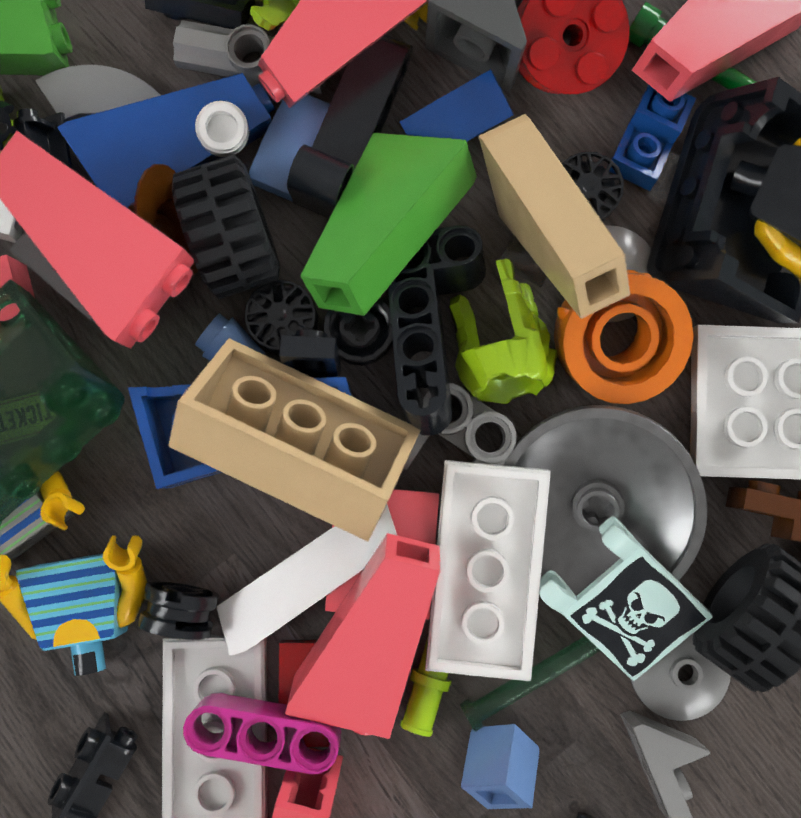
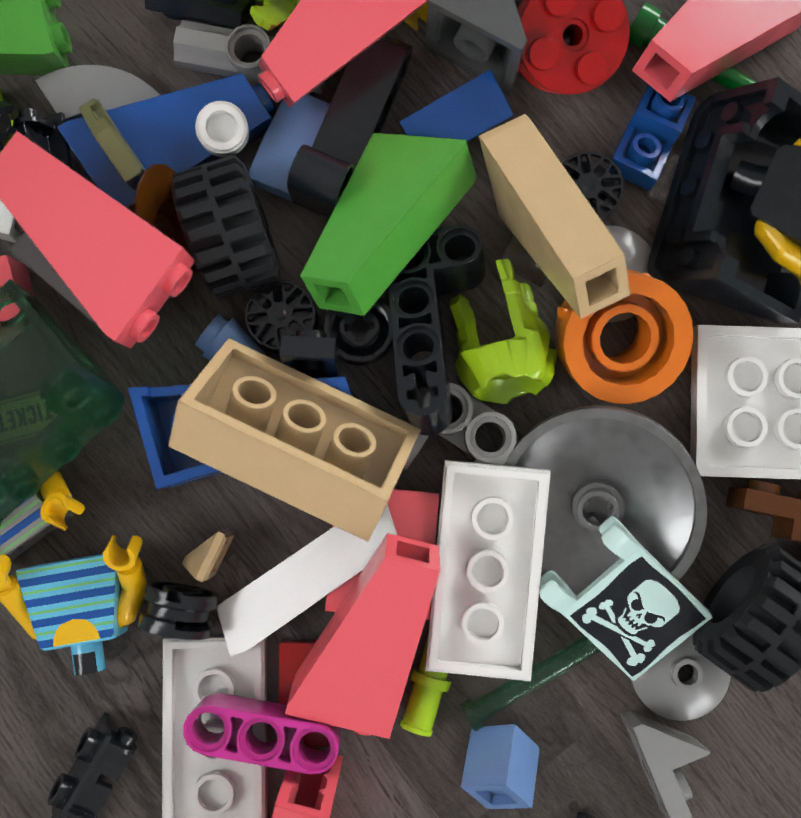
none -> olive tile [79,98,146,191]
none -> tan slope [182,528,235,582]

